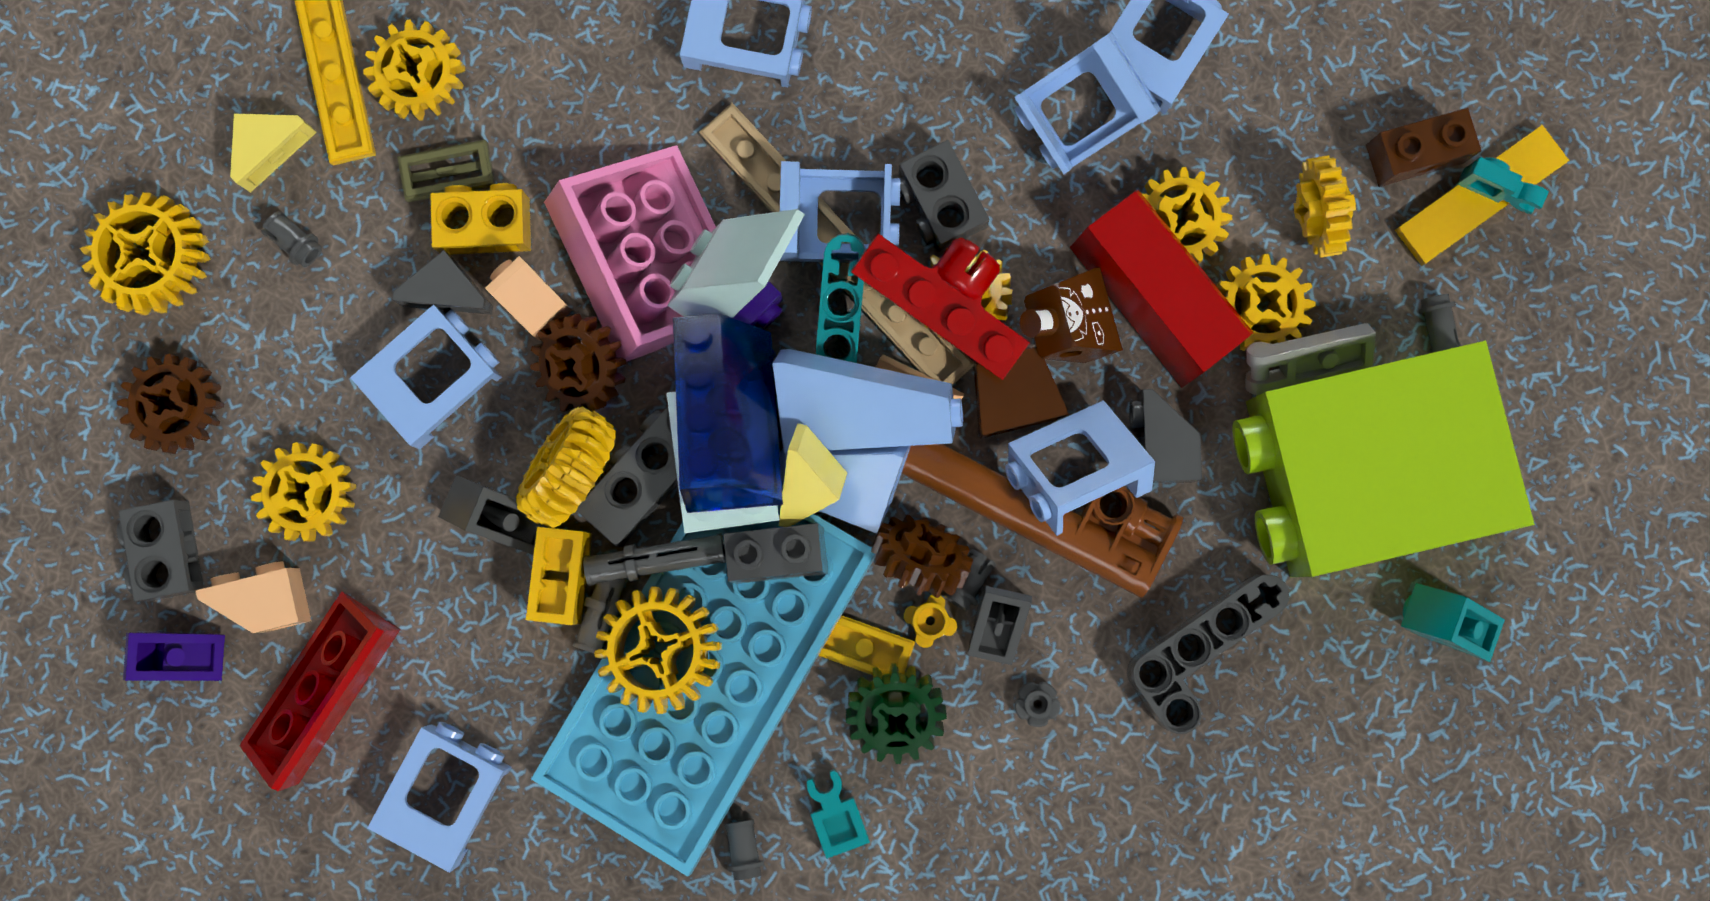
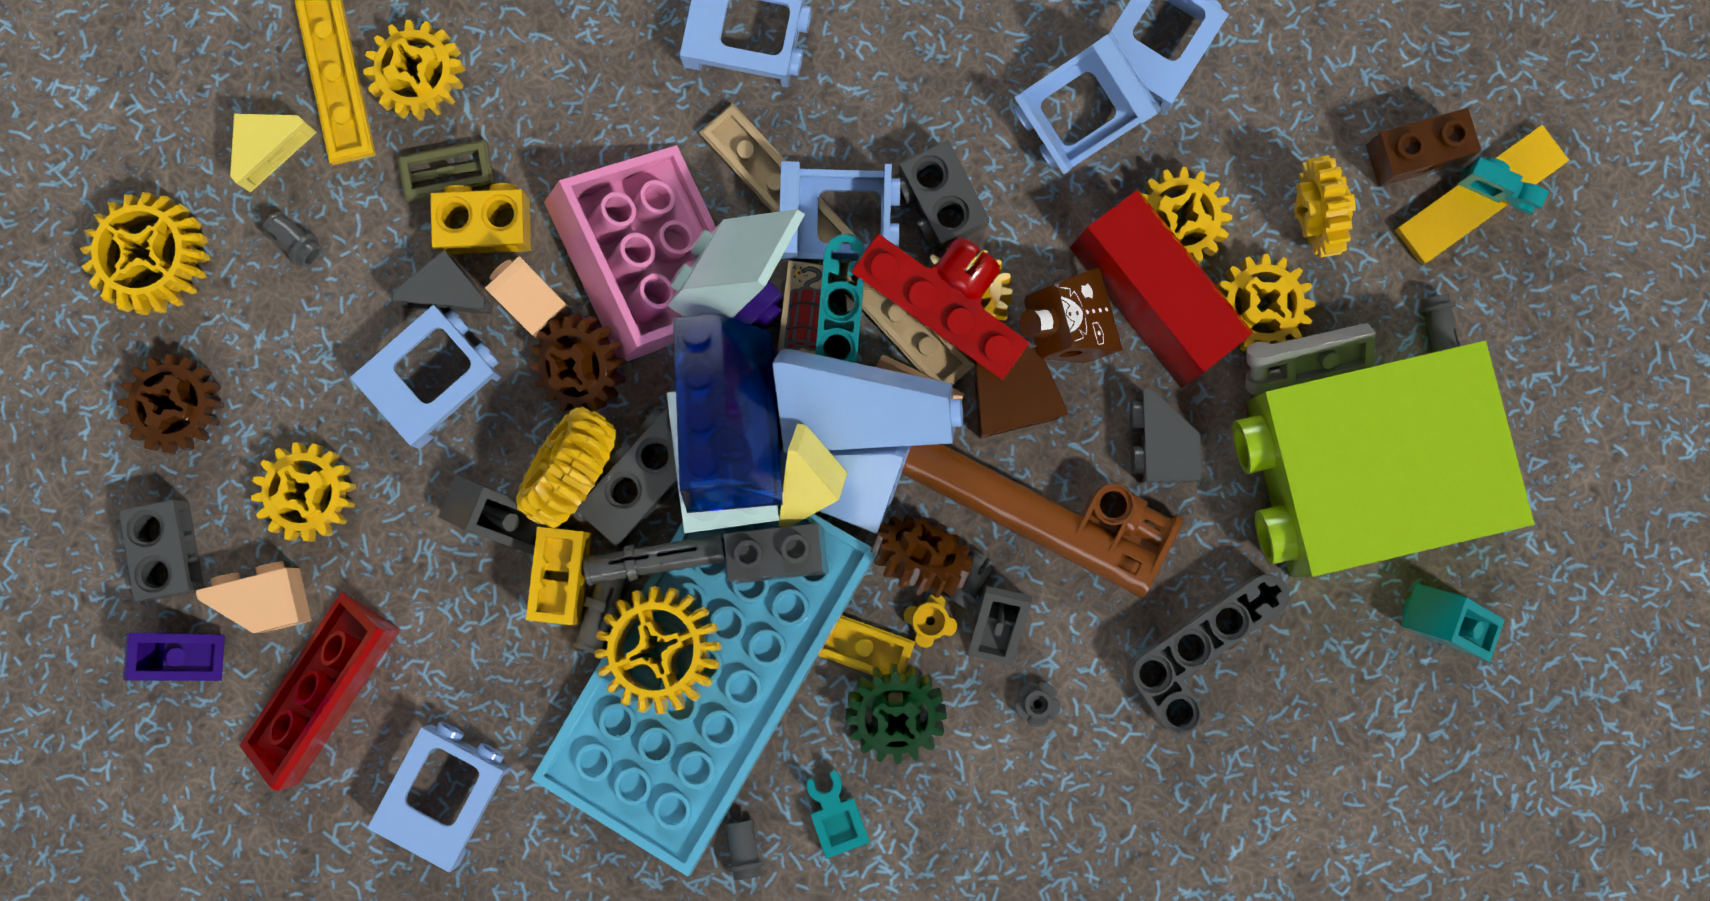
light blue window [1005,400,1155,536] -> none
none -> tile [777,260,833,354]

